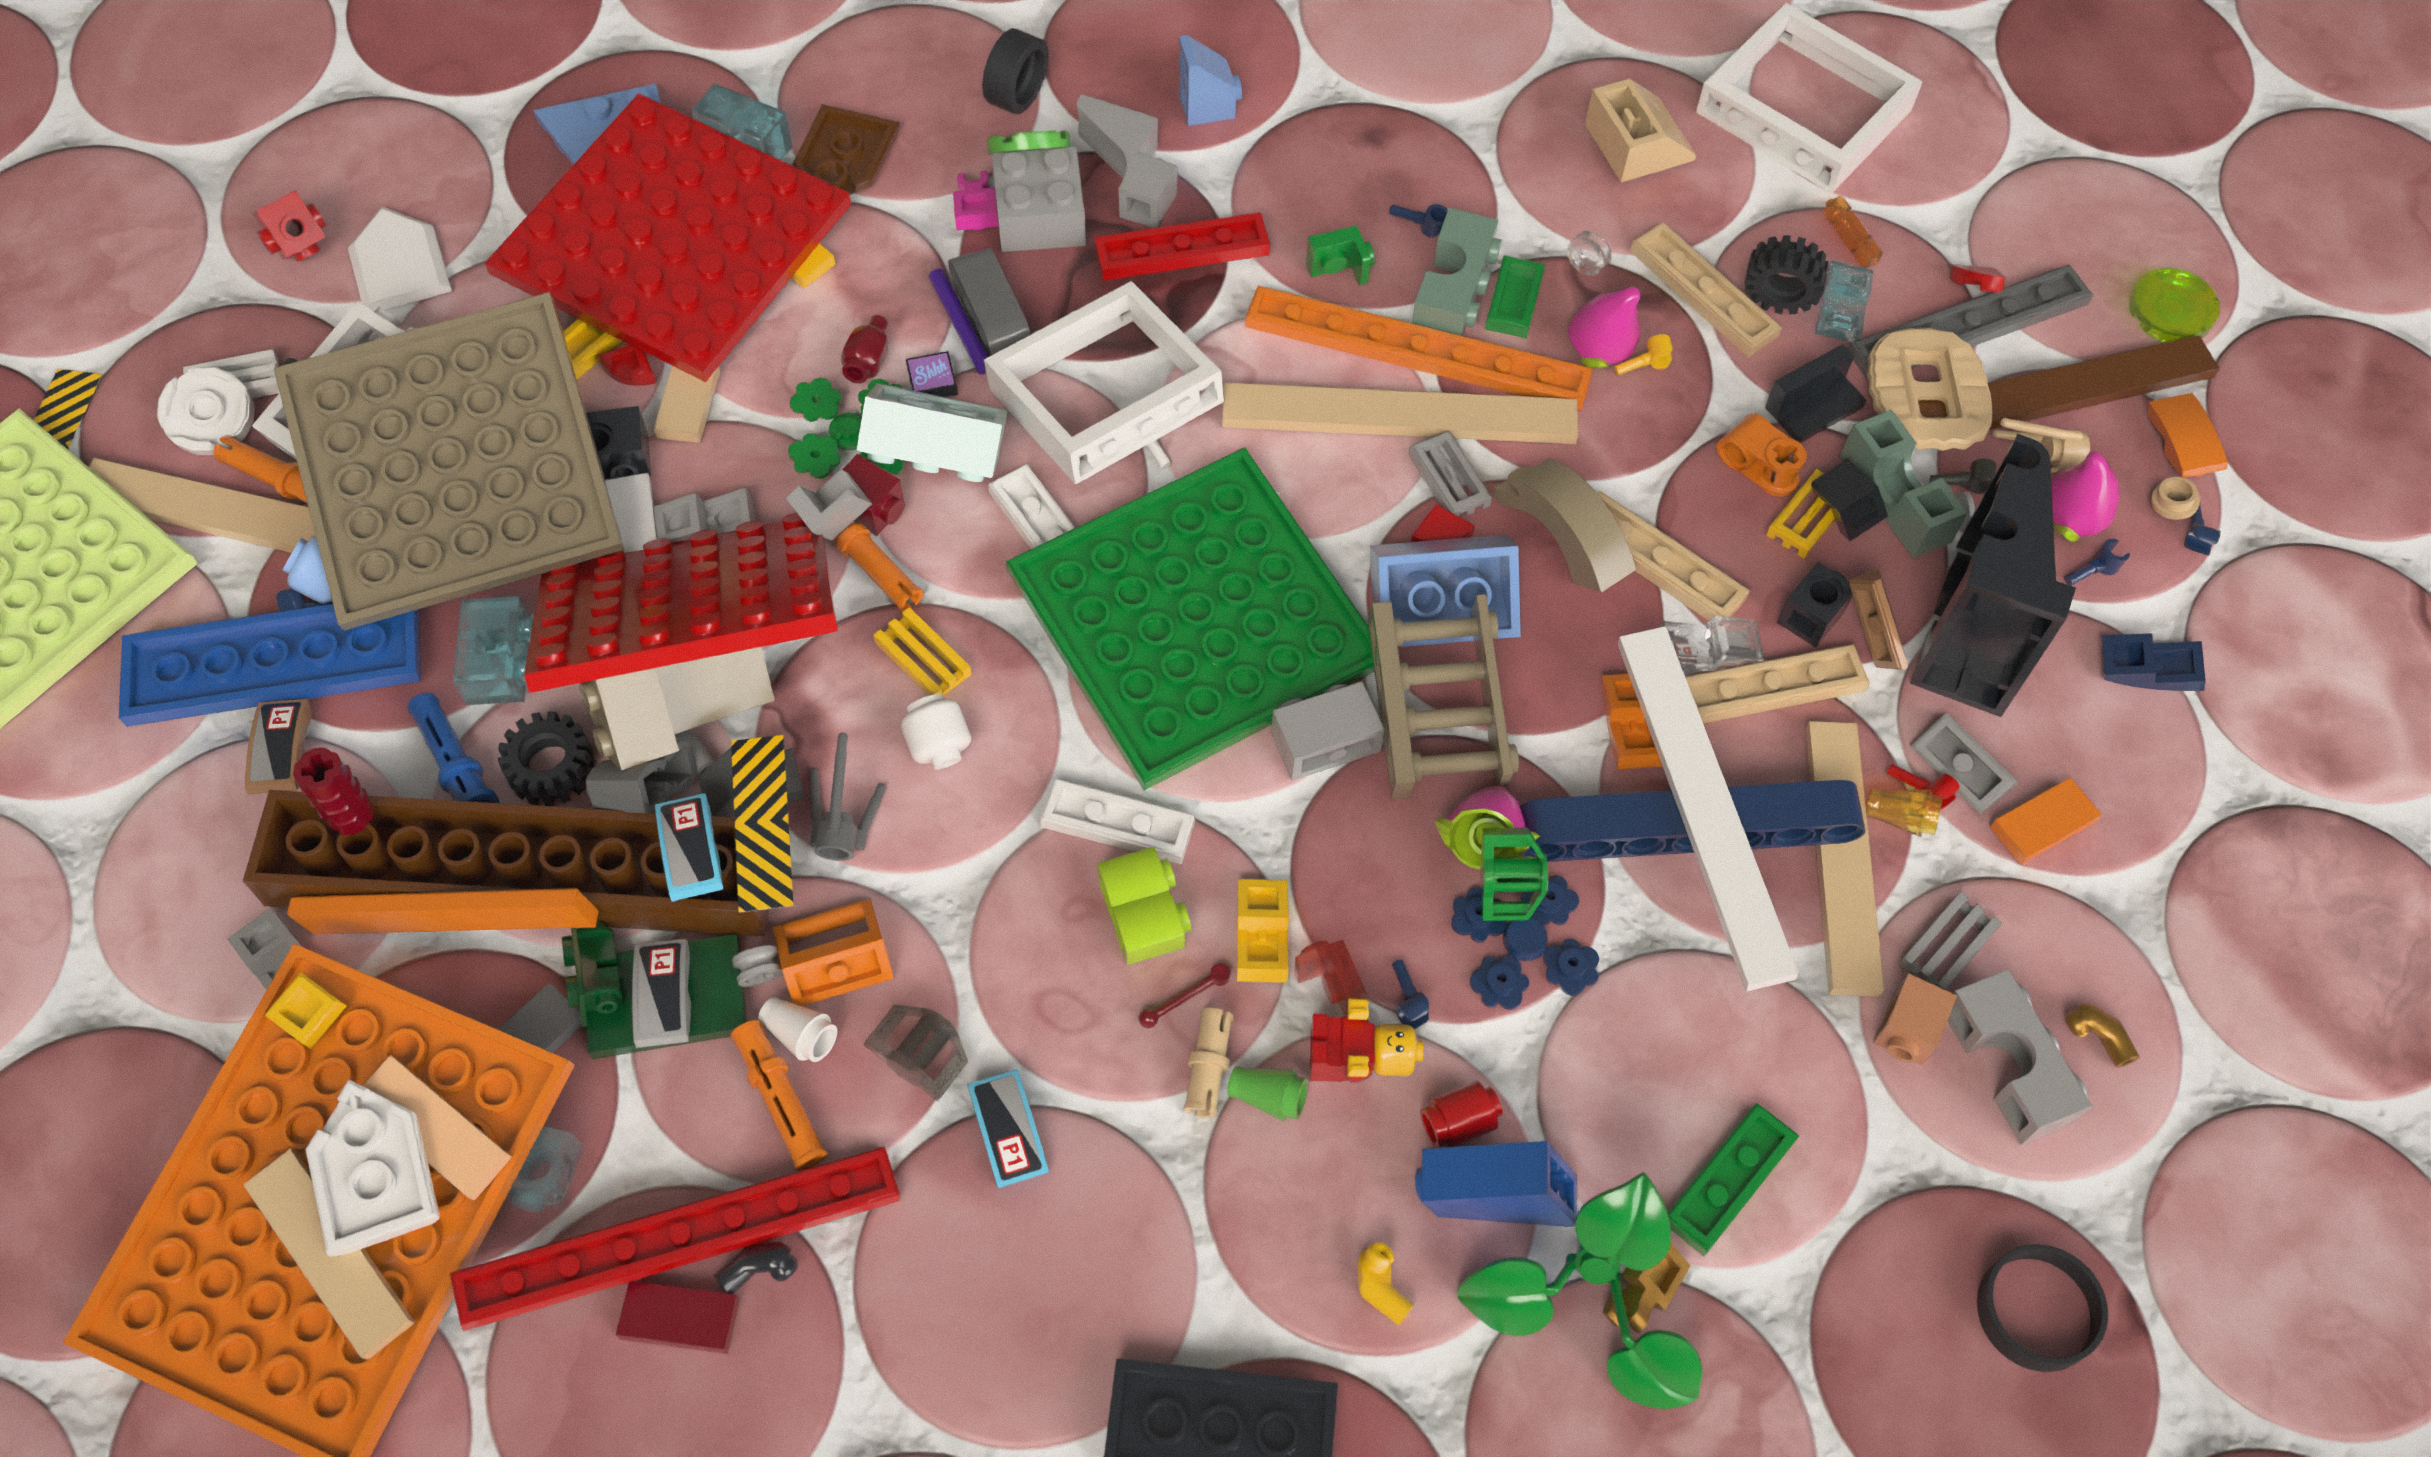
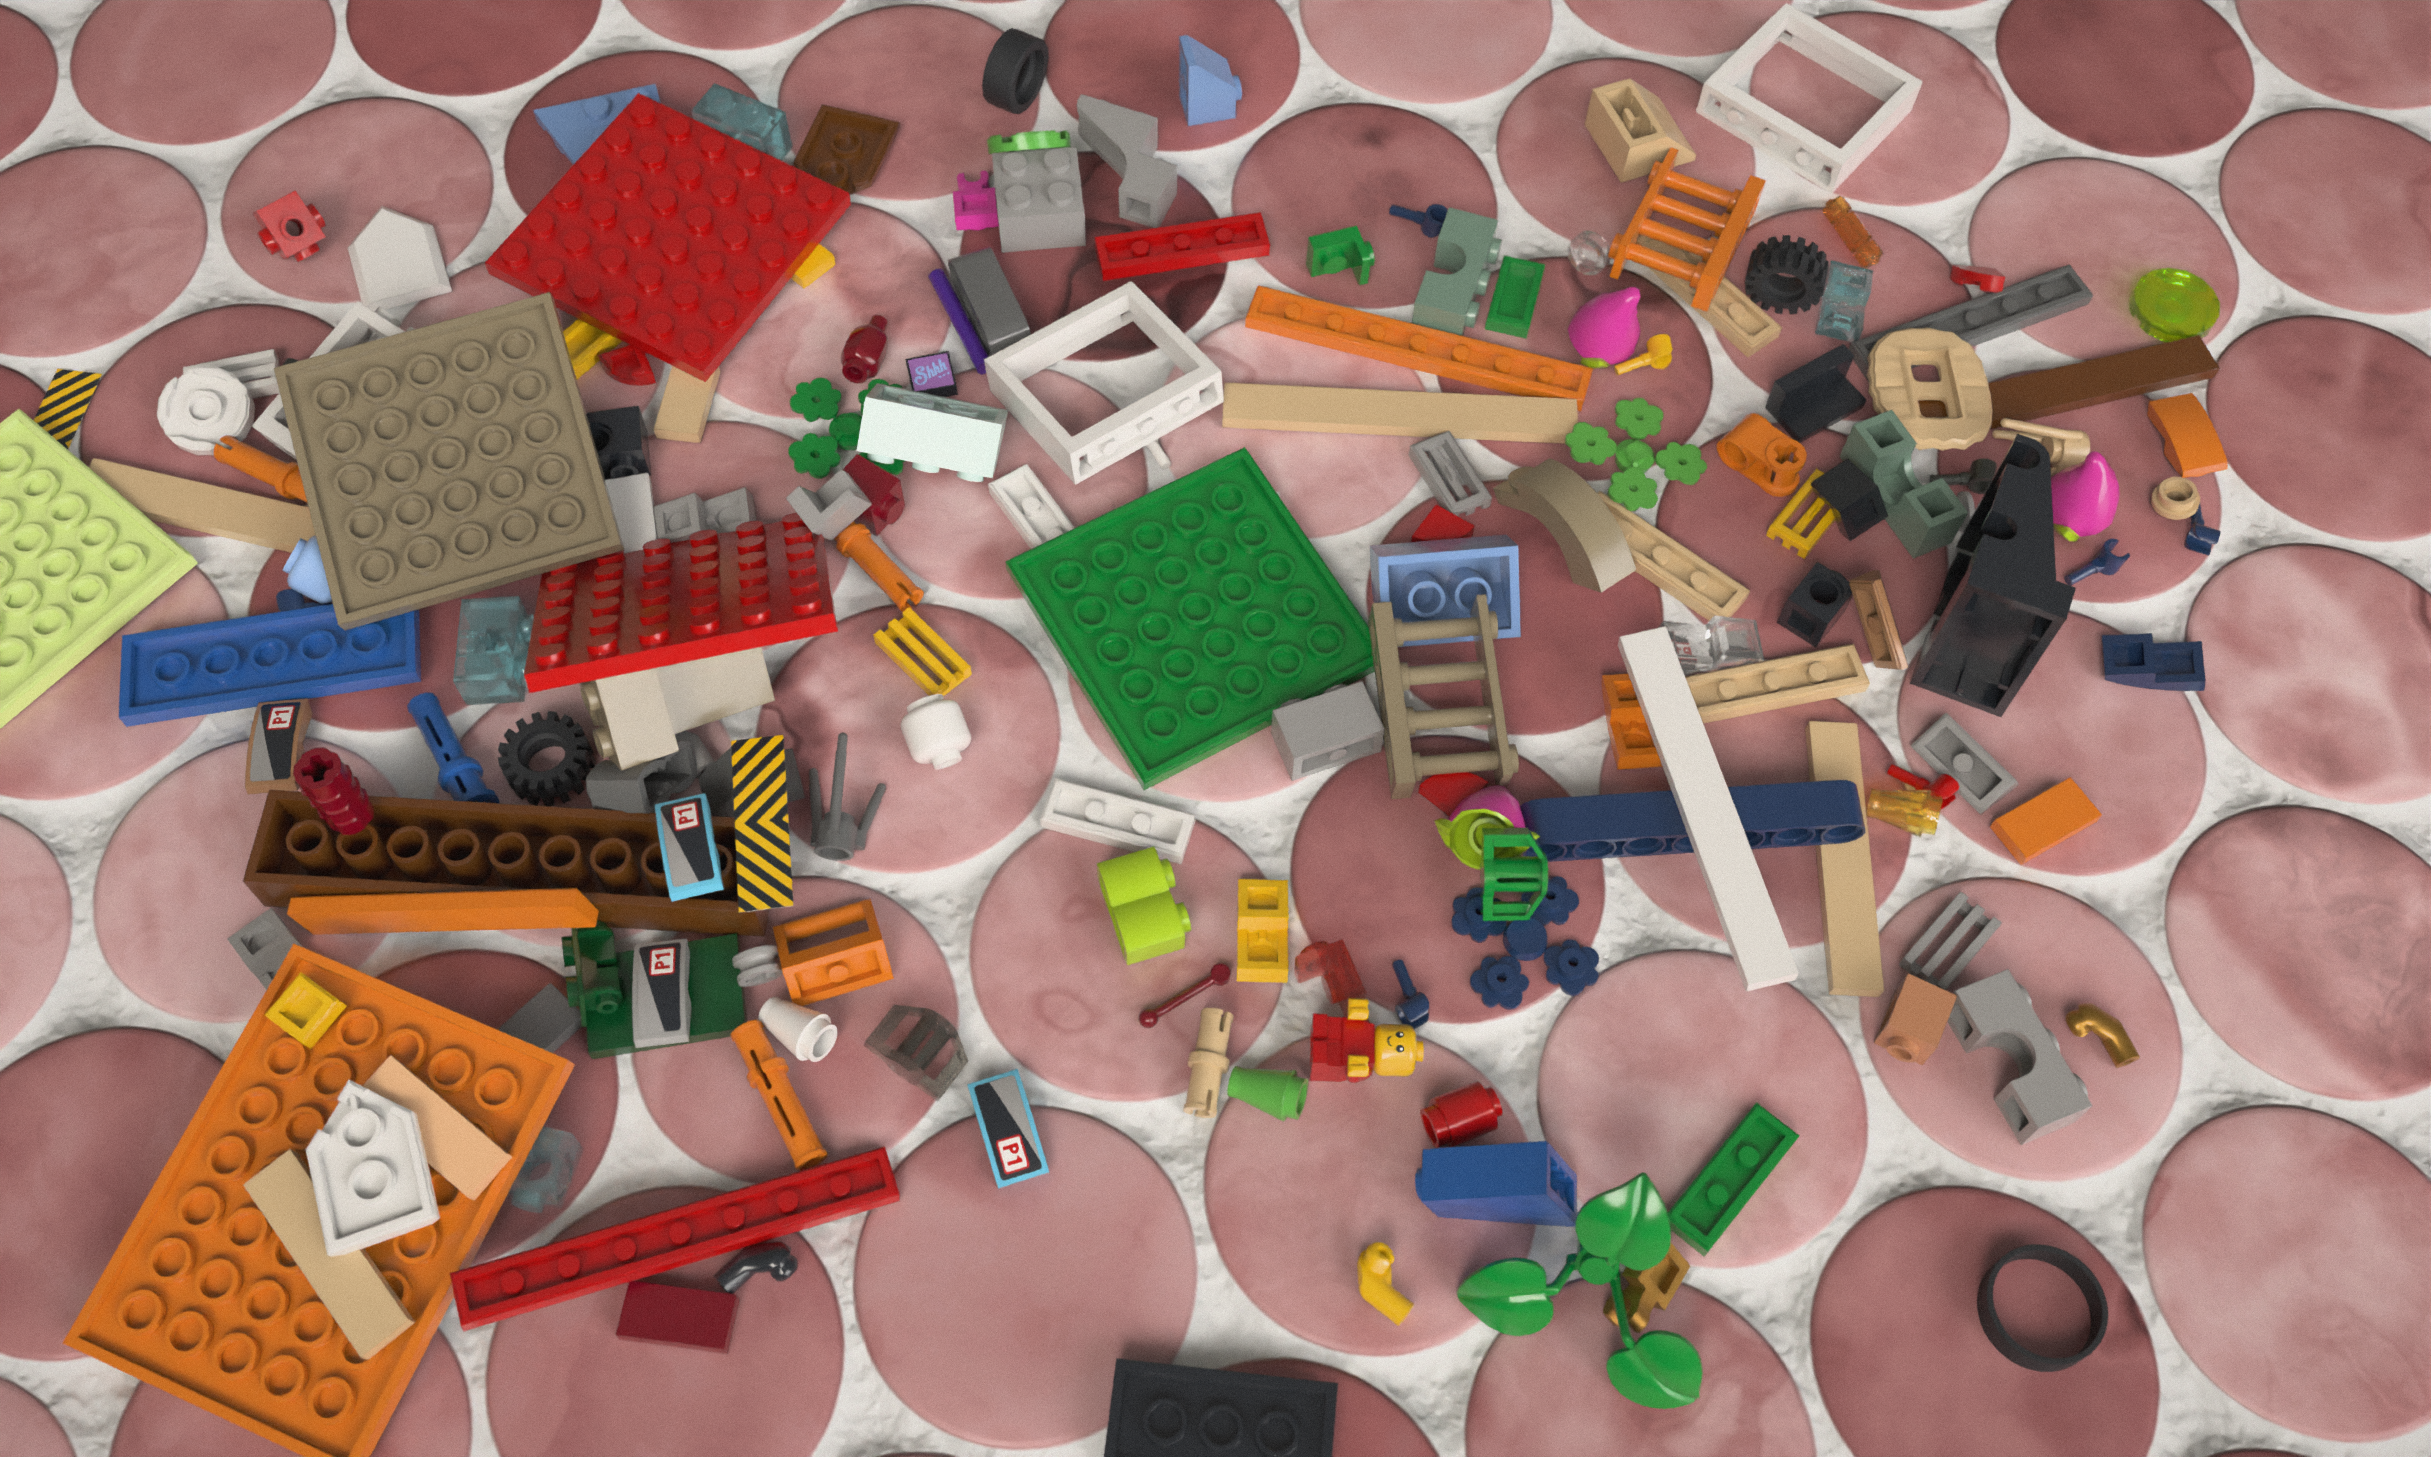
none -> red tile [1418,772,1488,817]
none -> bright green plant [1565,398,1707,511]
none -> orange fence [1608,147,1766,312]

